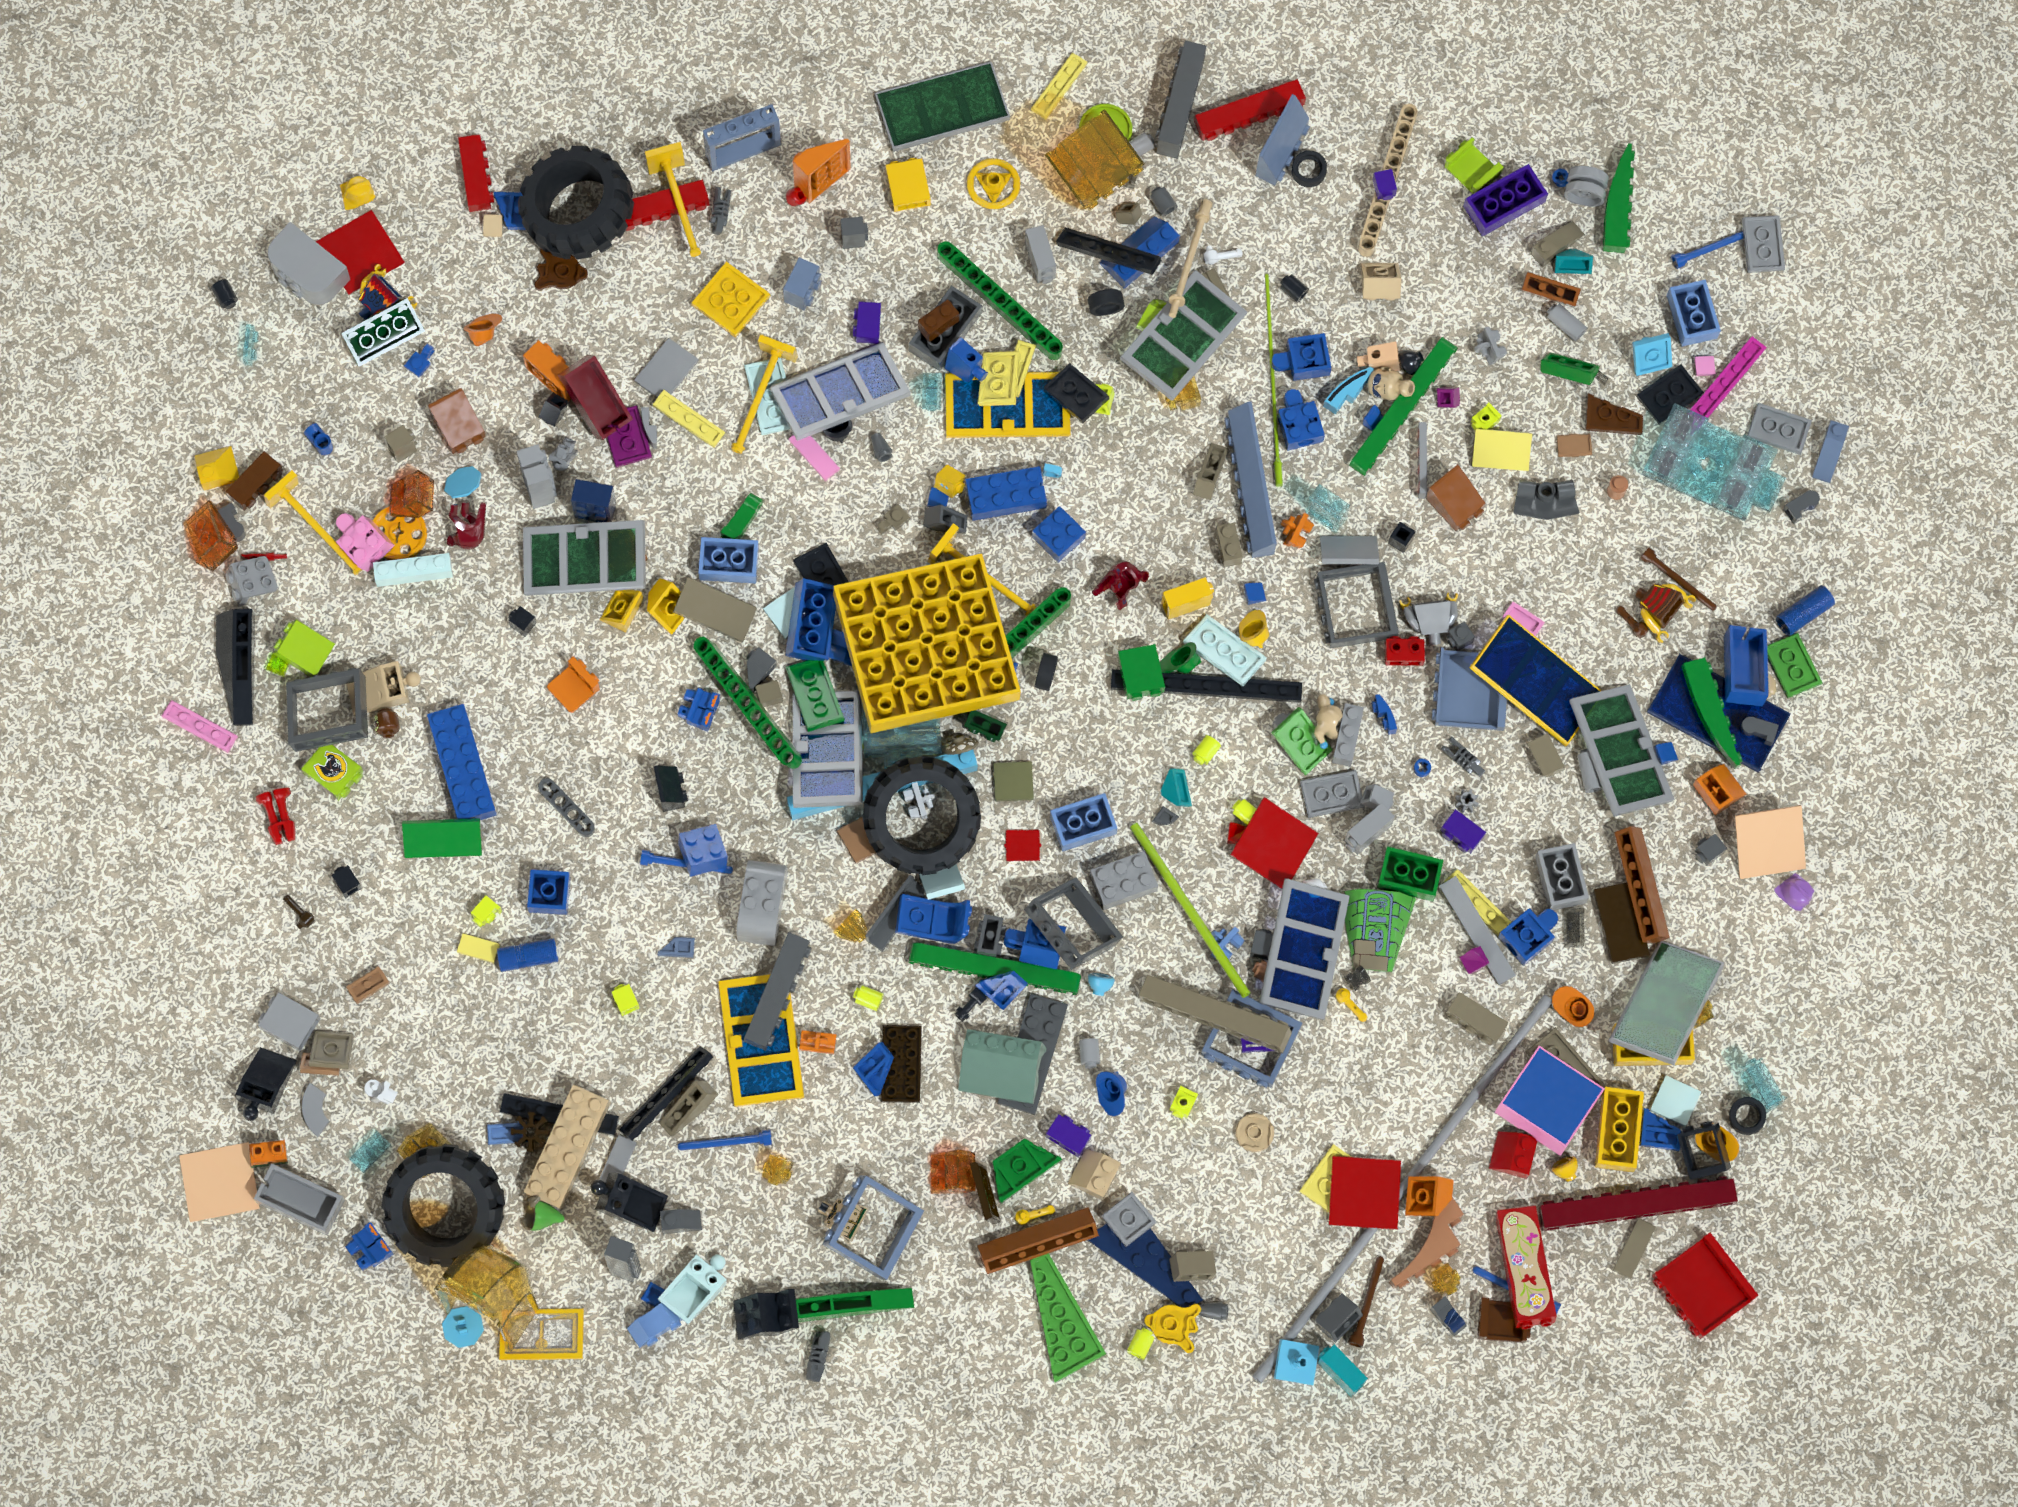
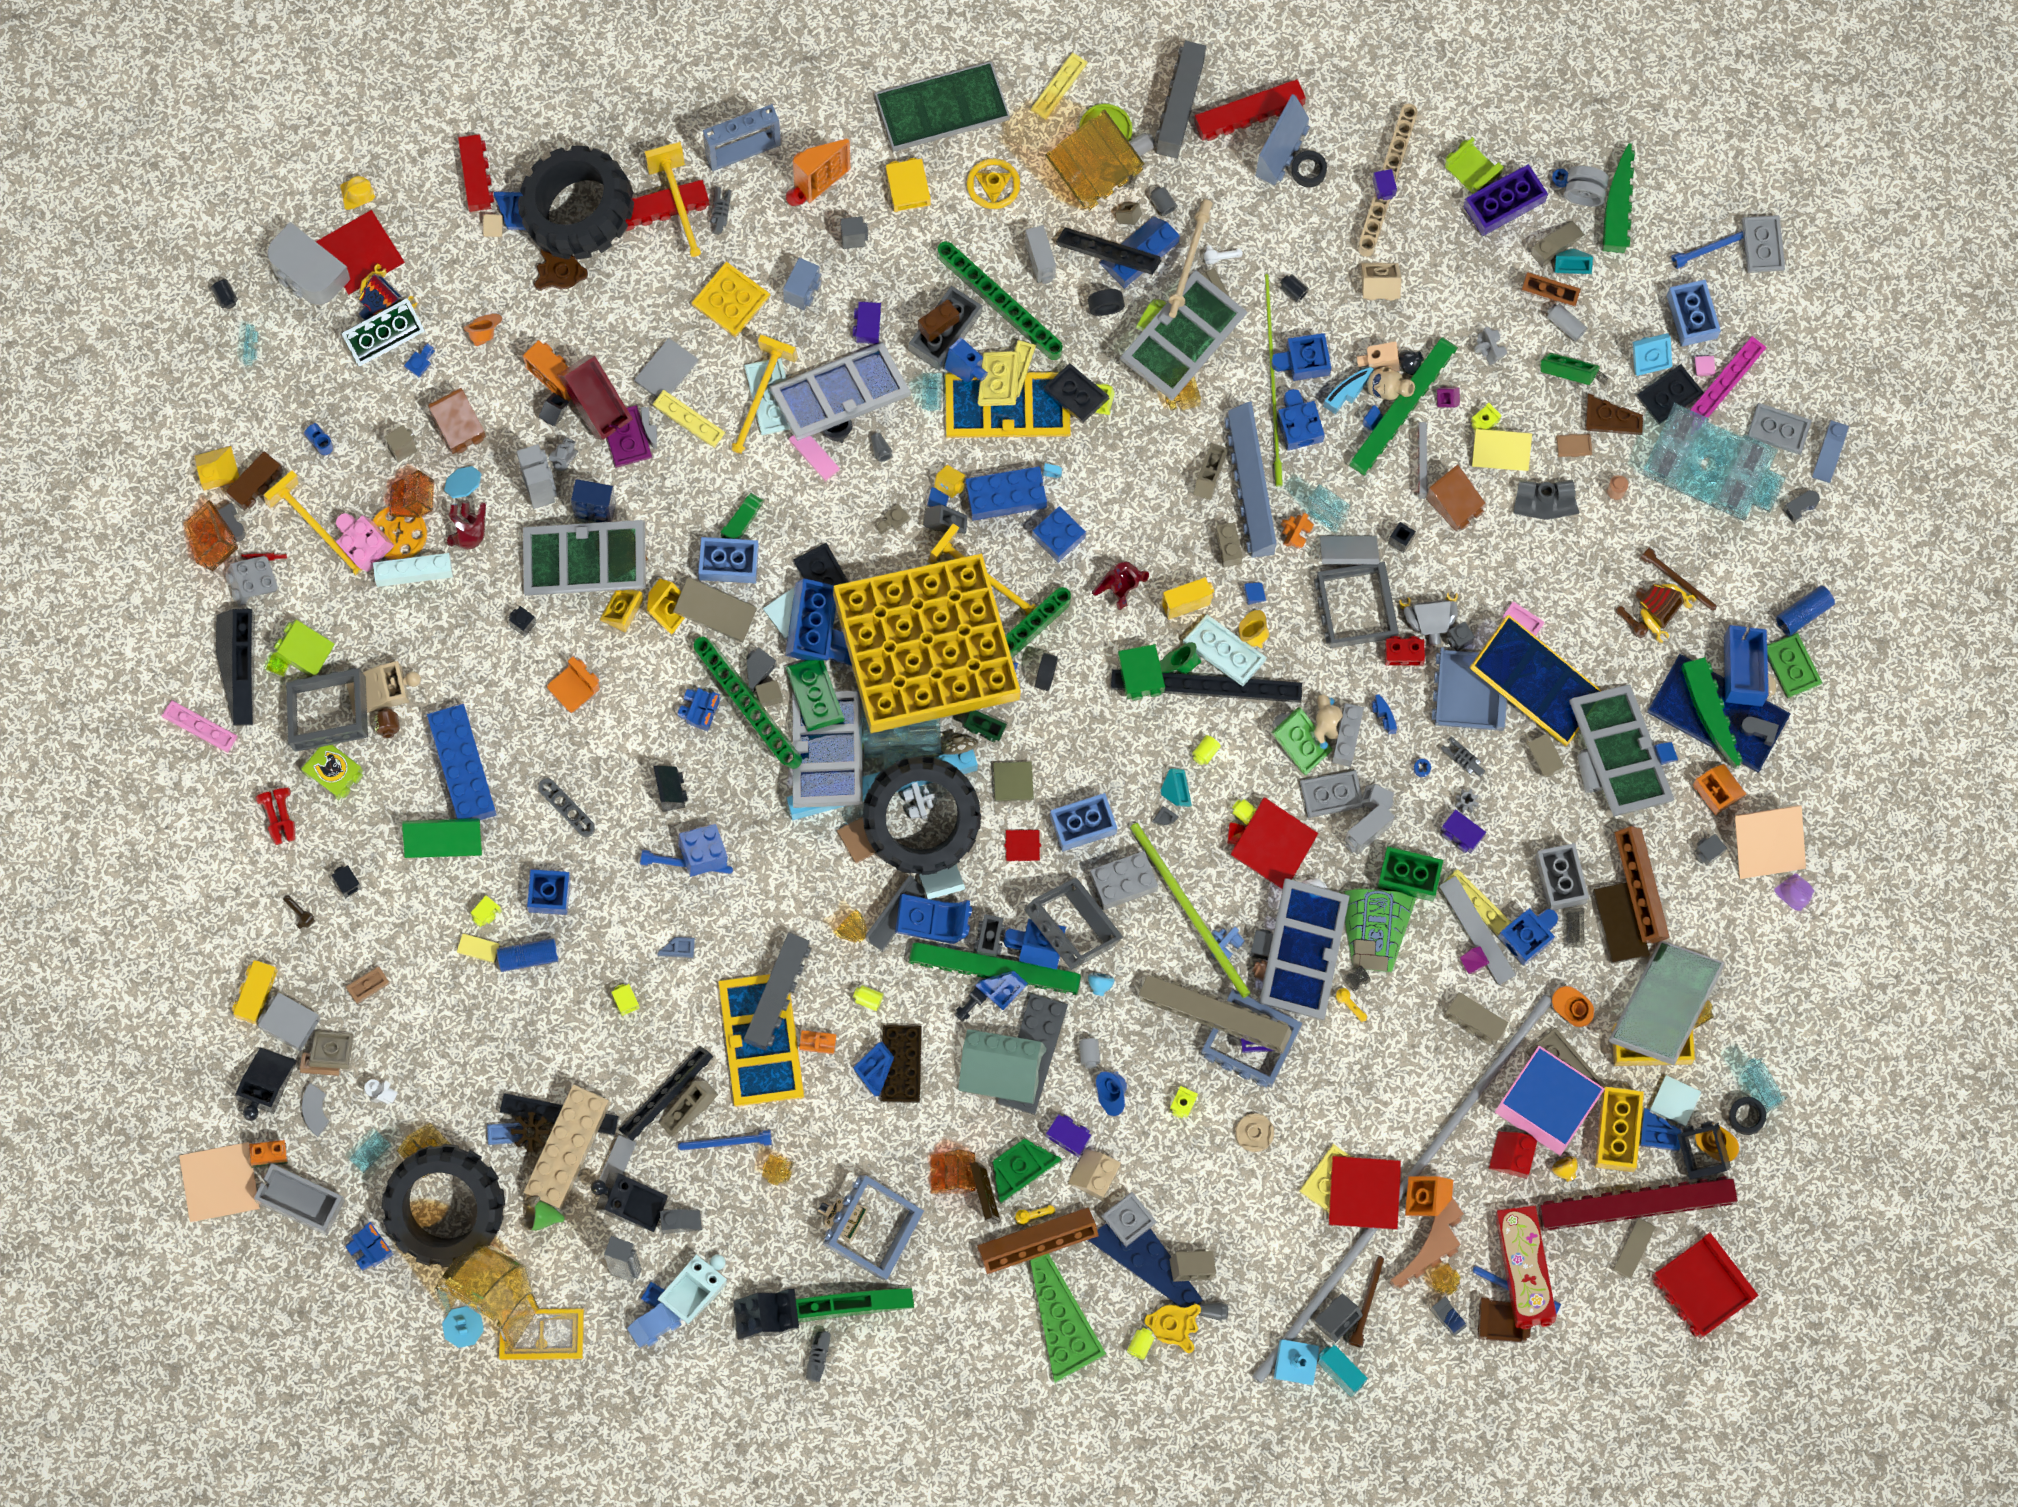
light grey brick [737,860,788,947] -> none
none -> yellow brick [232,960,278,1025]

